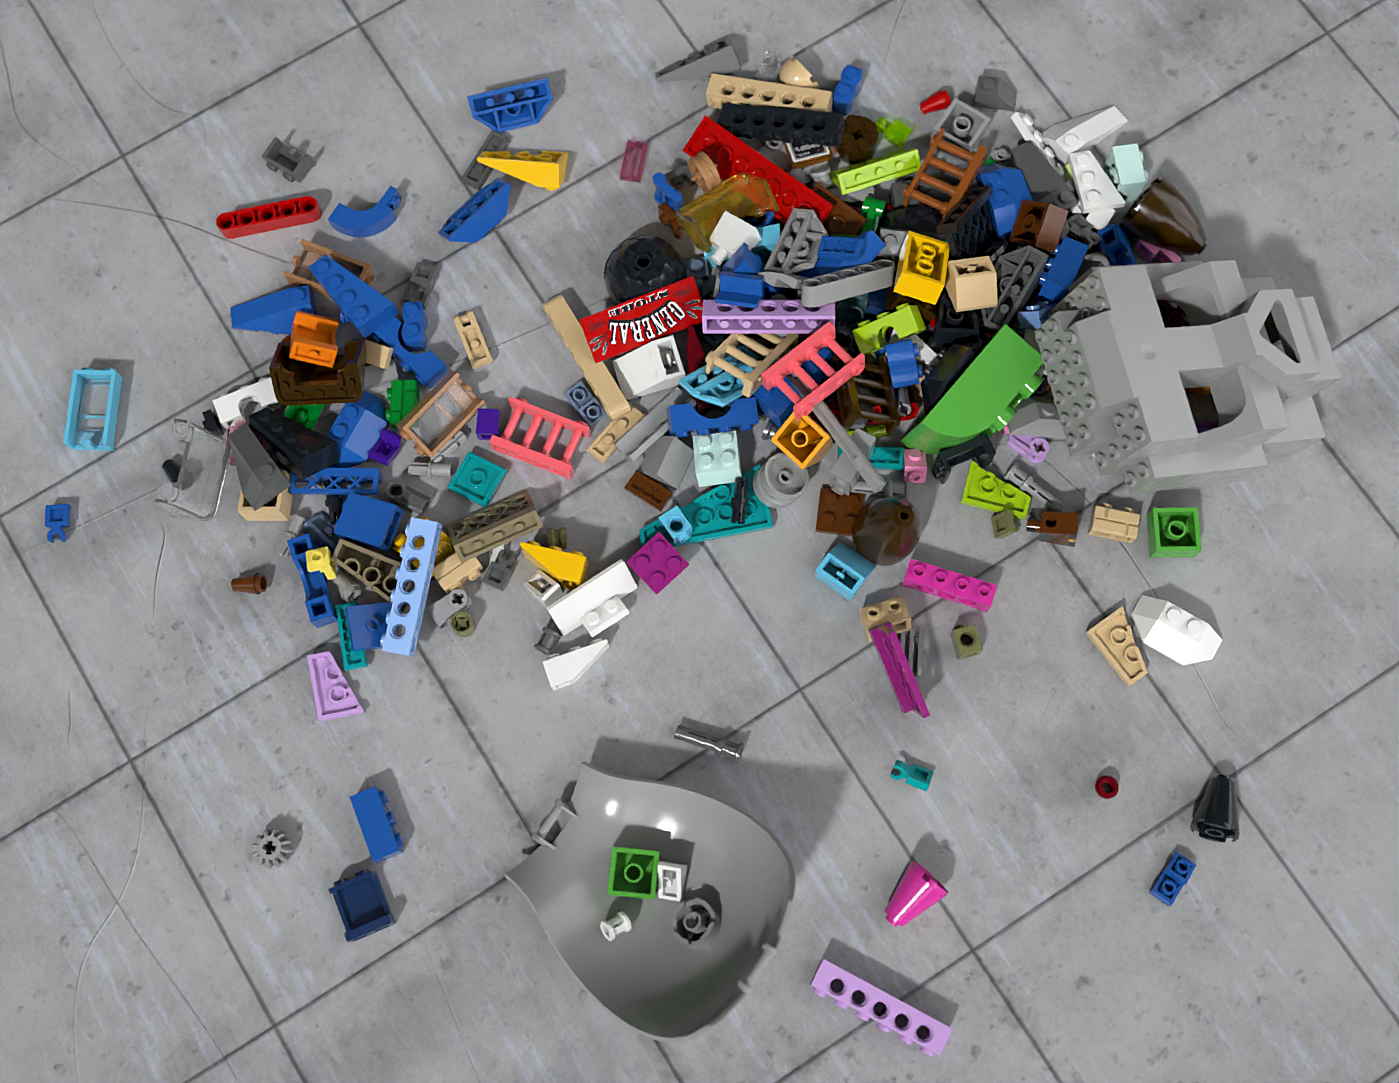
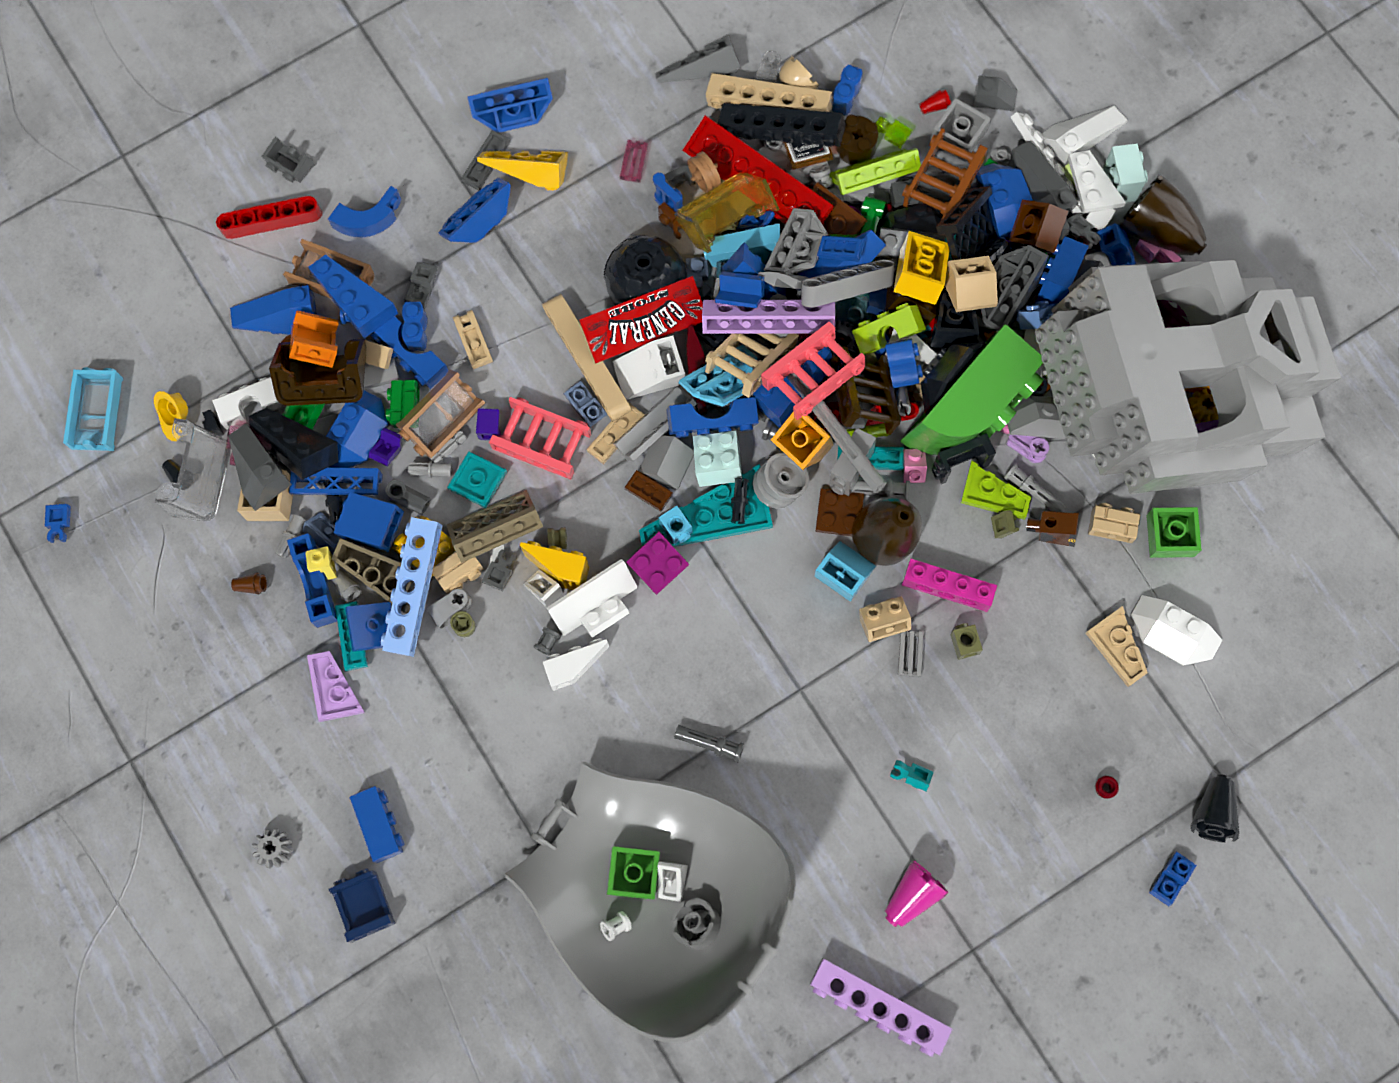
white torso [709,211,762,265] -> none
magenta fence [868,621,930,718] -> none
none -> yellow piece [154,391,188,441]
none -> gear [1188,388,1218,424]

